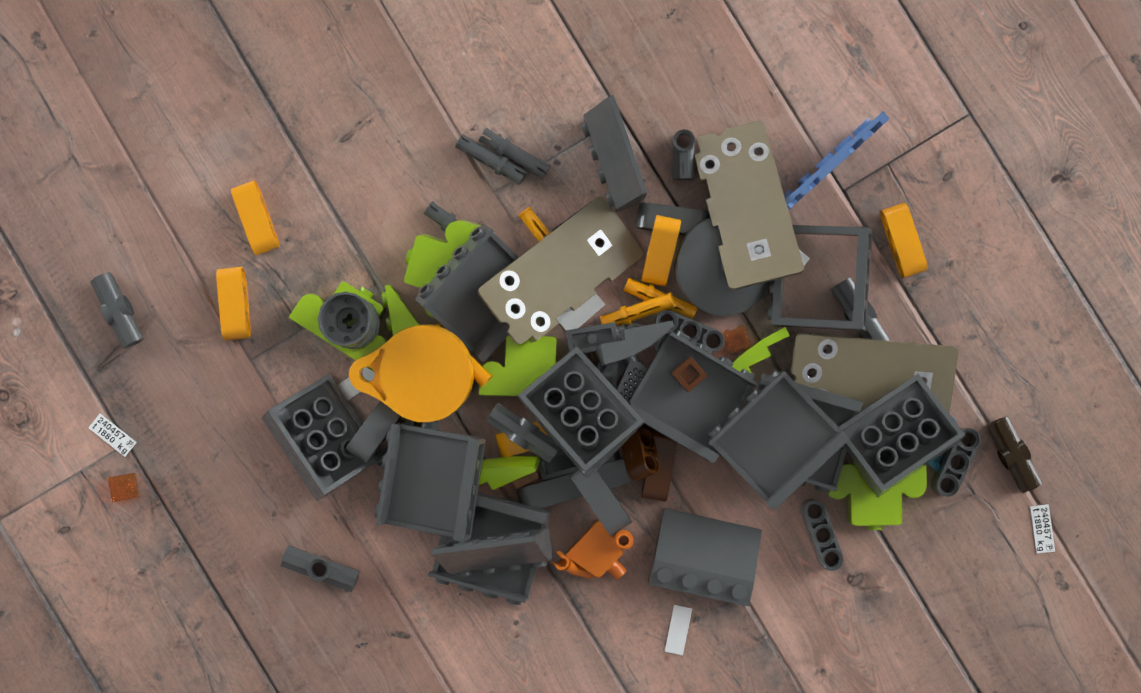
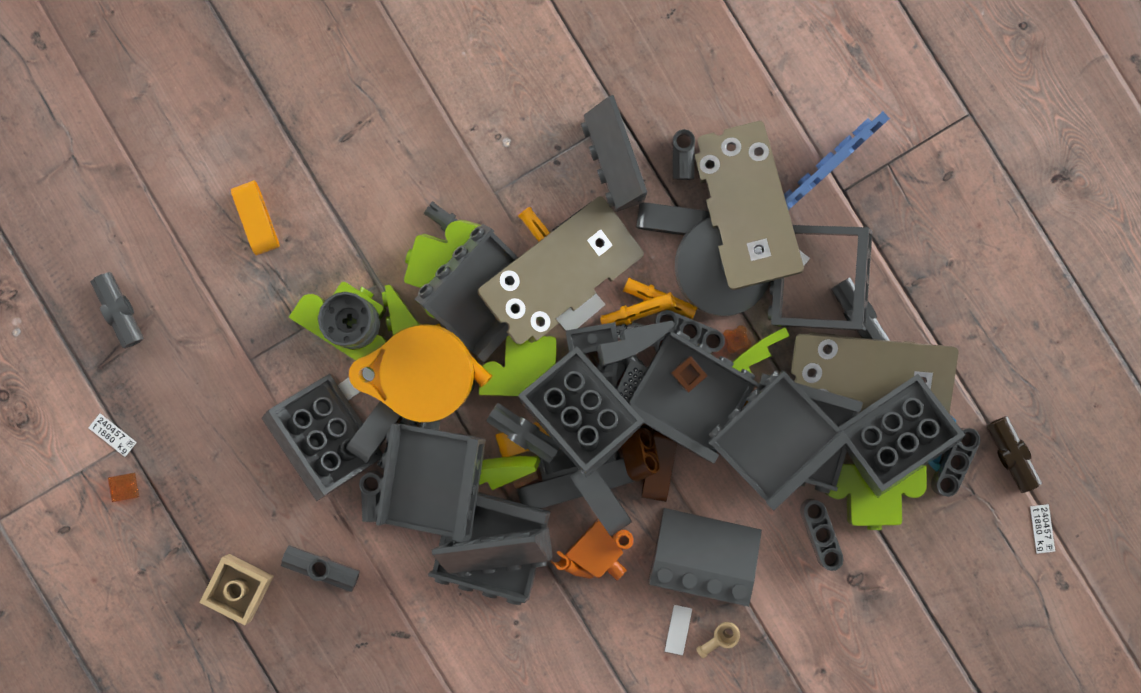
light orange beam [216,267,251,341] -> none
dark grey pin [455,134,527,185] -> none
dark grey pin [479,128,551,179] -> none
light orange beam [641,215,681,287] -> none
light orange beam [880,202,928,278] -> none
none -> tan brick [199,554,274,625]
none -> dark grey piece [359,470,383,522]
none -> tan bar [697,622,740,658]

